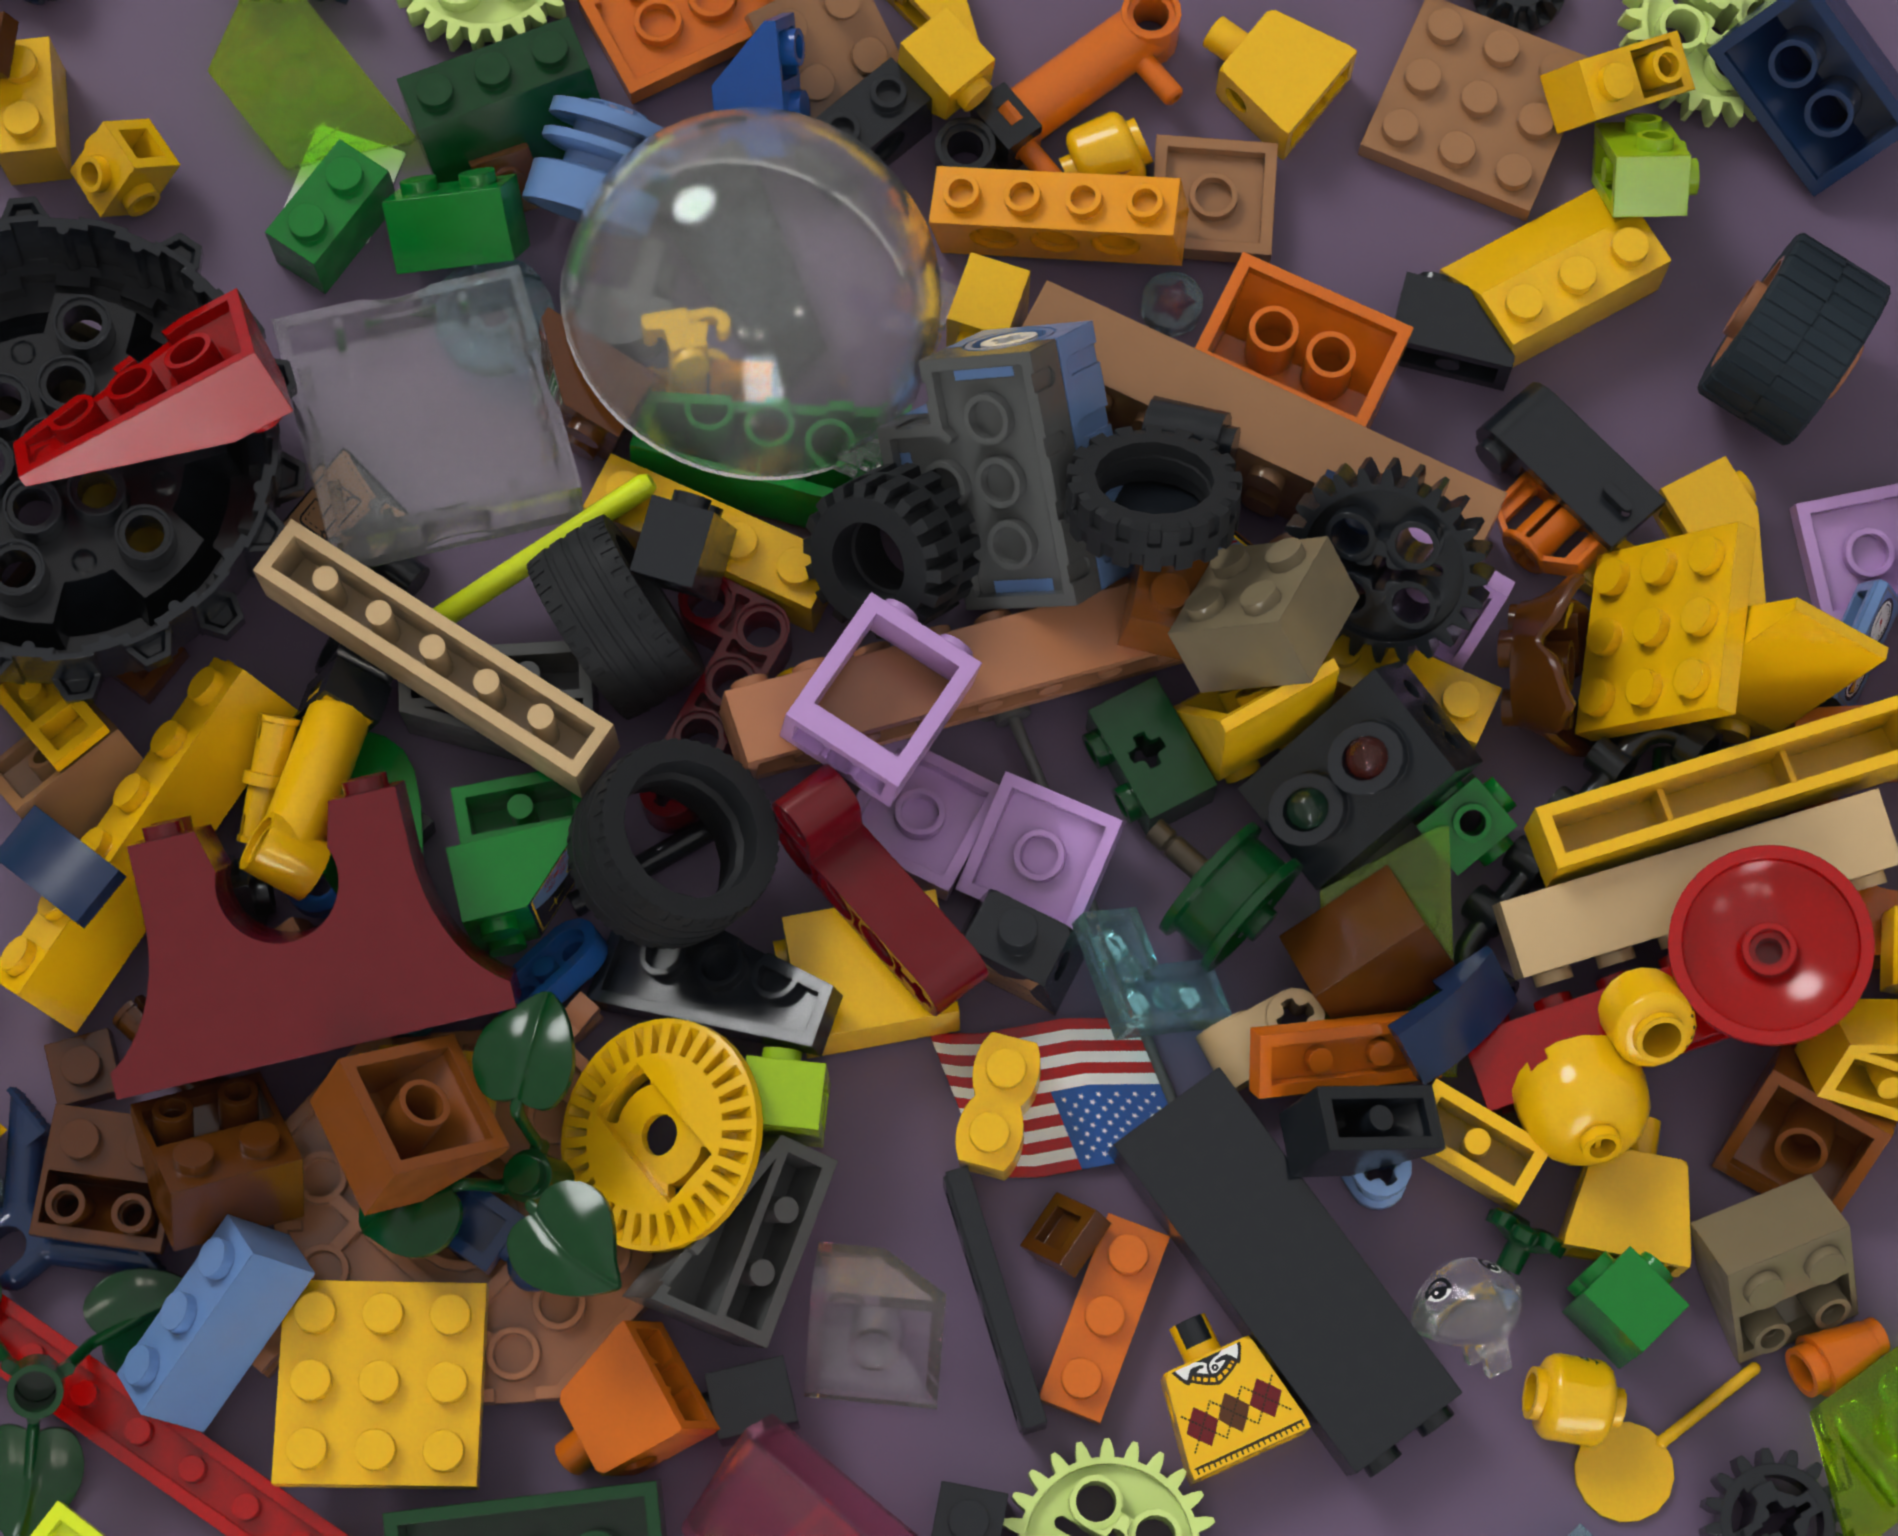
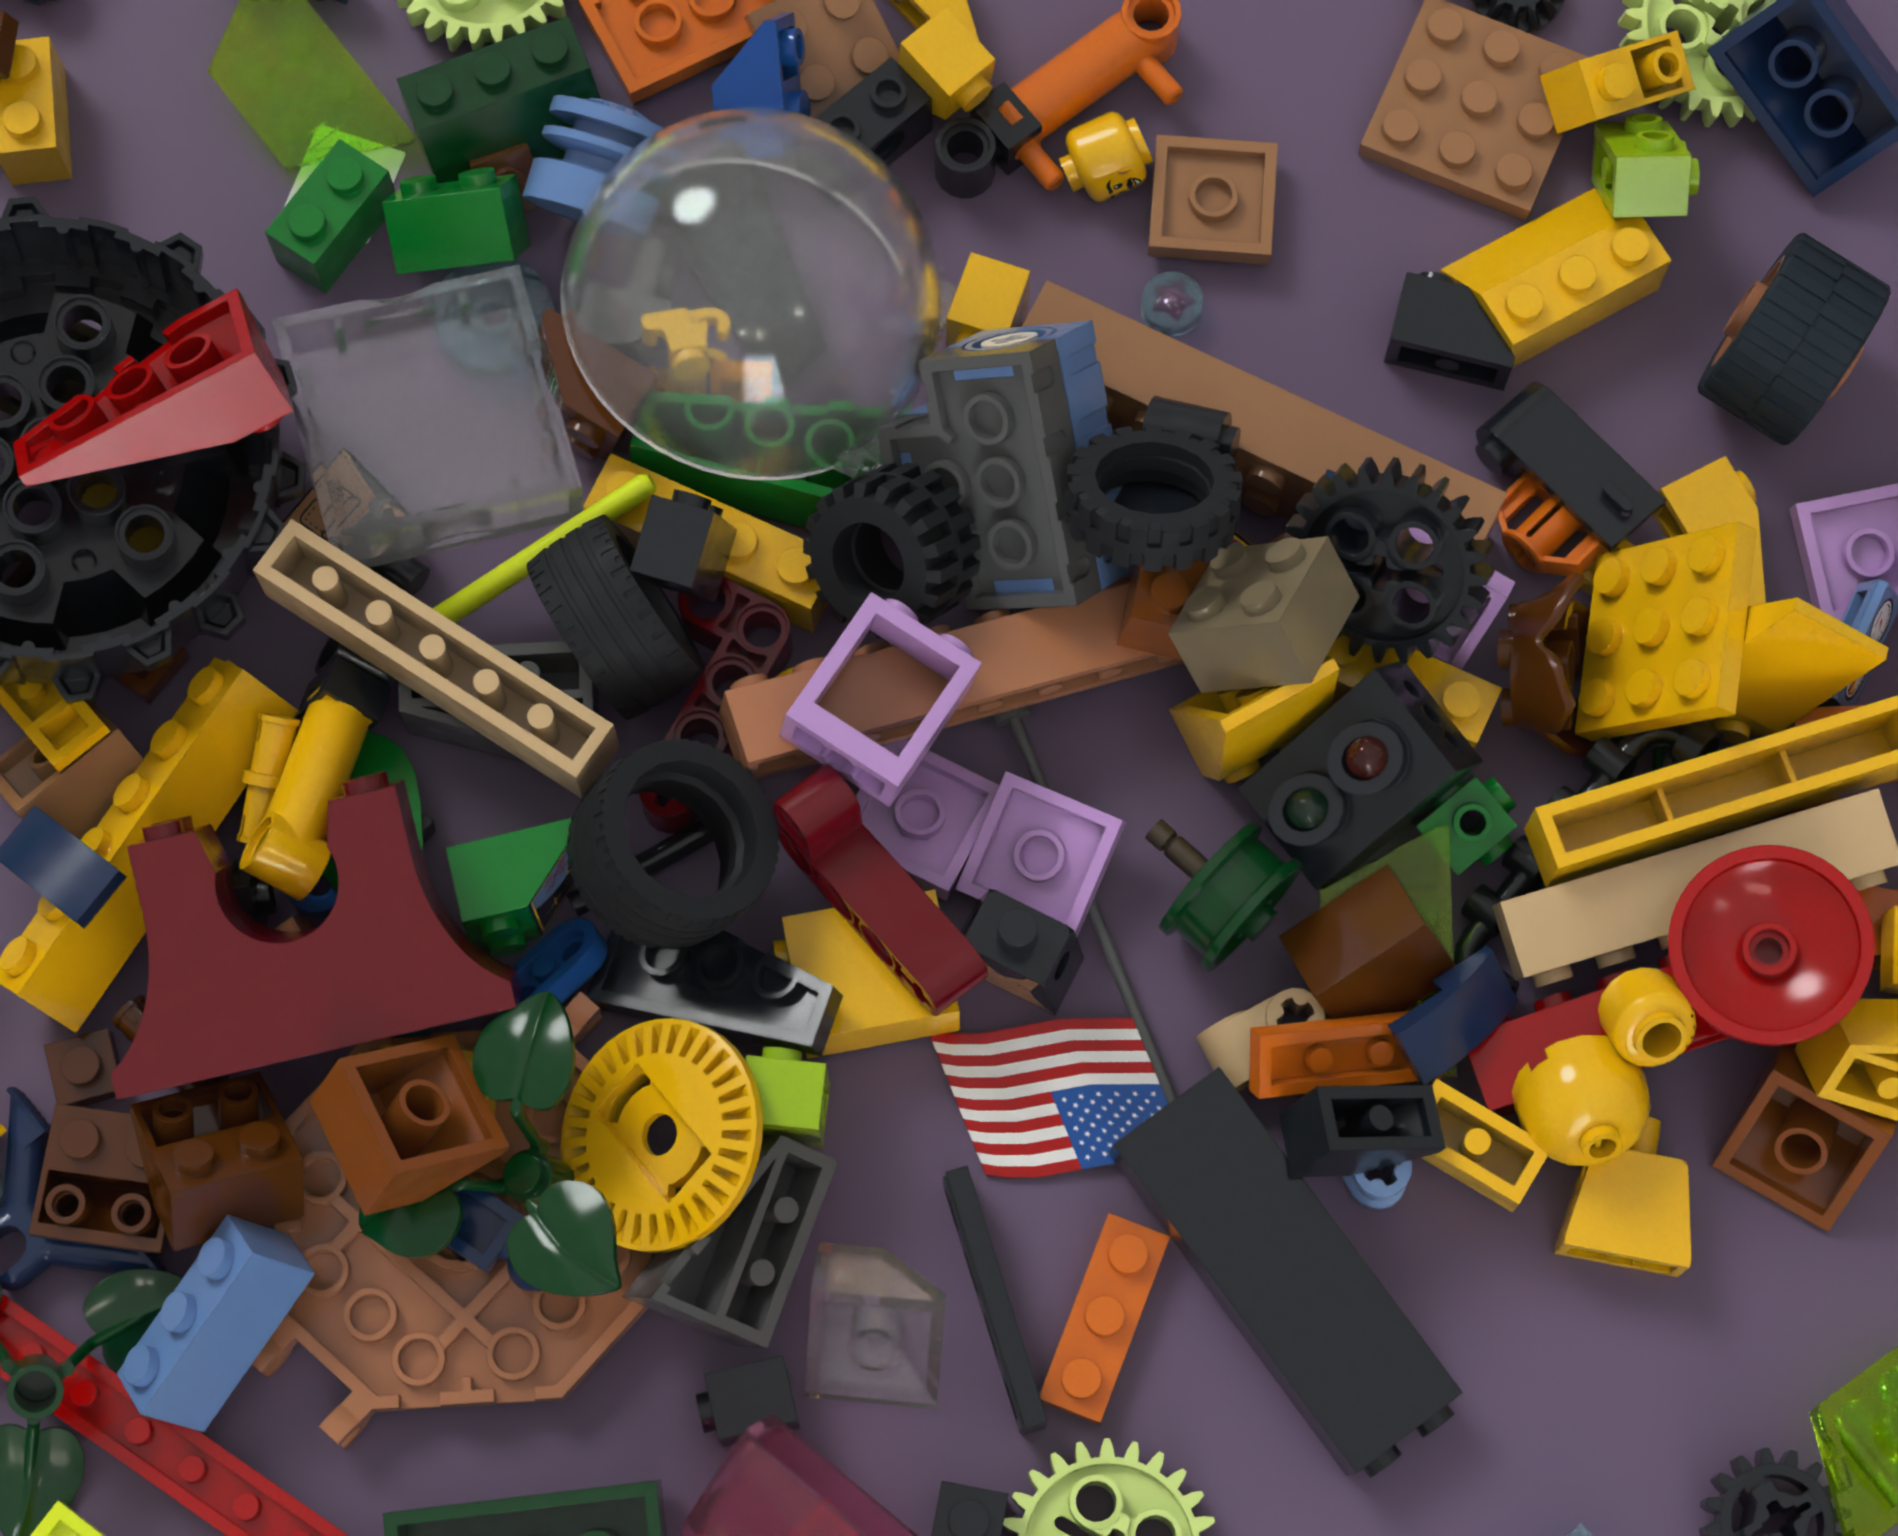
yellow brick [69,118,181,218] -> none
yellow plate [271,1280,489,1490] -> none
green brick [450,771,581,844] -> none
orange torso [555,1320,720,1476] -> none
light orange brick [928,166,1189,266] -> none
yellow brick [955,1032,1041,1181] -> none
reddish brown plate [1020,1192,1112,1278] -> none
clear light blue plate [1072,907,1232,1040] -> none
dark green brick [1082,676,1218,835] -> none
yellow torso [1160,1313,1311,1486] -> none
orange slope [1195,252,1414,429] -> none
yellow torso [1203,10,1357,160] -> none
clear piece [1410,1257,1522,1378] -> none
dark green plant [1485,1207,1566,1275] -> none
yellow head [1522,1353,1627,1447] -> none
green brick [1562,1246,1690,1369] -> none
yellow piece [1574,1362,1761,1523] -> none
dark tan slope [1691,1174,1859,1364] -> none
orange cone [1785,1317,1890,1398] -> none

